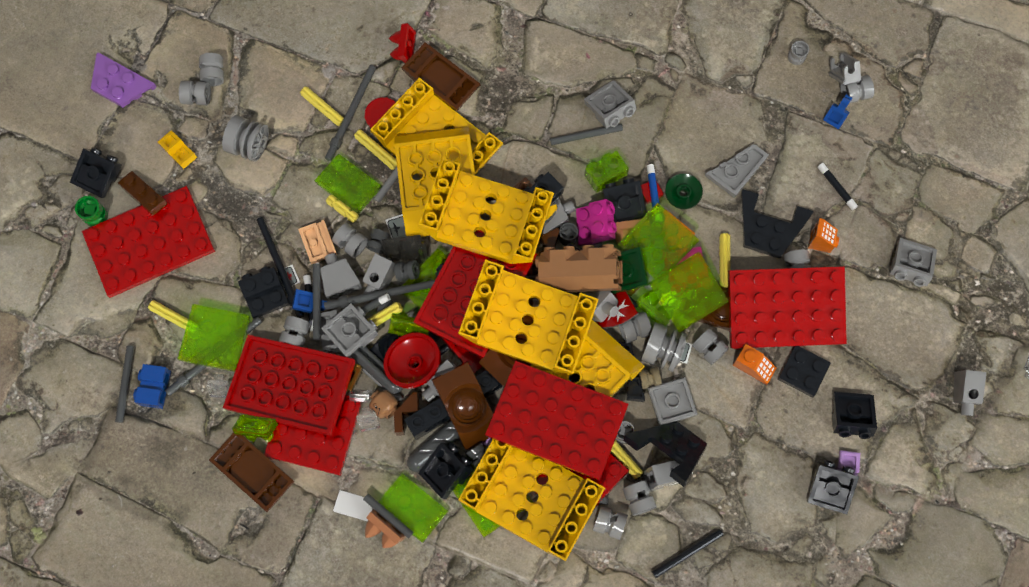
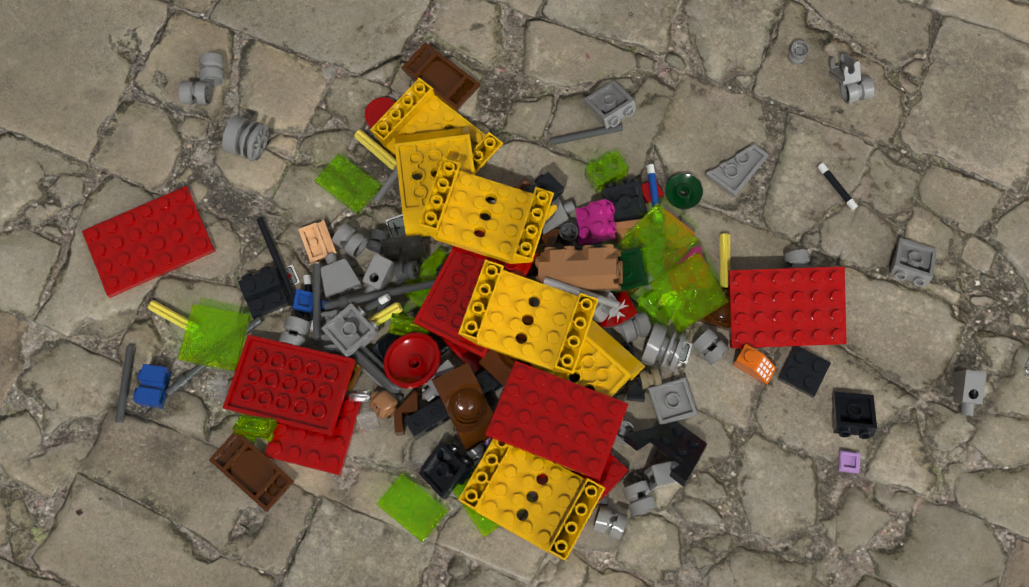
black plate [70,147,122,198] -> none
green wheel [75,196,108,227] -> none
medium lavender wing [91,52,157,108] -> none
reddish brown plate [117,171,167,216] -> none
yellow slope [158,130,197,169] -> none
light yellow axle [300,86,344,126] -> none
dark grey bar [325,65,376,161] -> none
light yellow axle [326,195,359,223] -> none
white sticker [333,490,373,521] -> none
dark grey bar [363,494,414,539] -> none
nougat tile [365,510,406,548] -> none
red tile [389,23,416,63] -> none
dark grey piece [407,420,459,472] -> none
light yellow axle [611,440,643,479] -> none
black bar [651,529,724,578] -> none
black wing [741,189,814,259] -> none
plate [807,460,859,514] -> none
orange slope [808,218,839,253] -> none
blue plate [823,94,852,129] -> none
none -> light grey bar [543,276,620,309]

